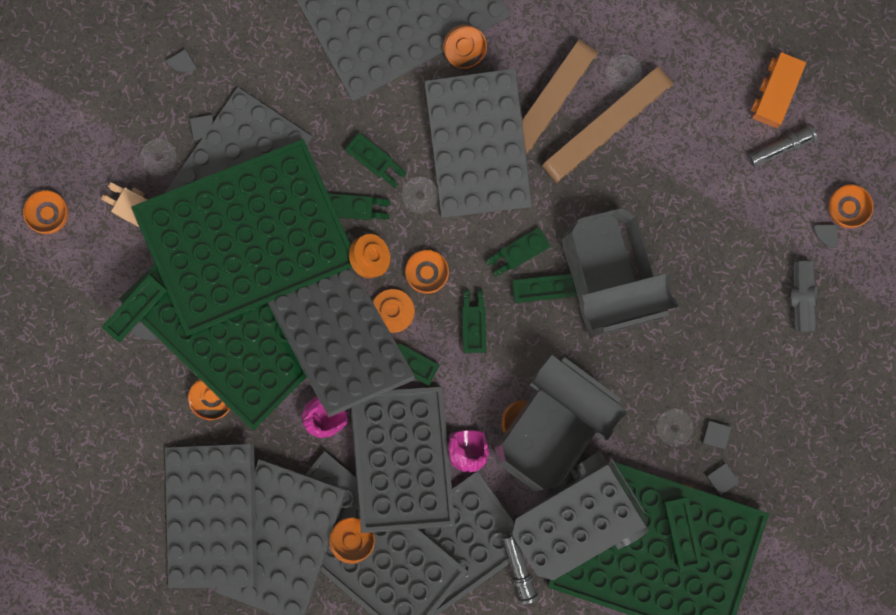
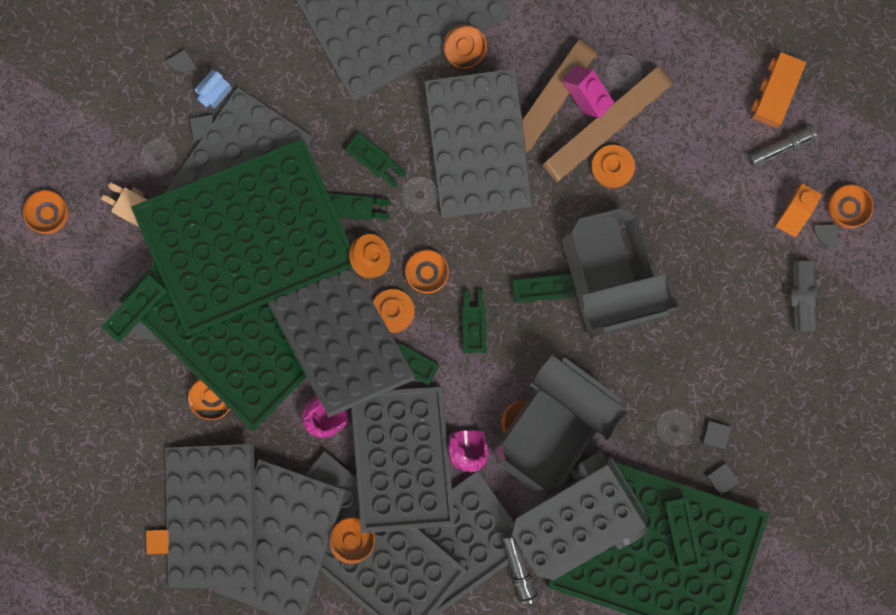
dark green hinge [485,228,551,278] -> none
none -> orange tile [146,530,169,554]
none -> light blue brick [195,69,232,109]
none -> dark pink brick [562,65,614,118]
none -> orange piece [591,145,635,189]
none -> orange slope [775,183,822,237]

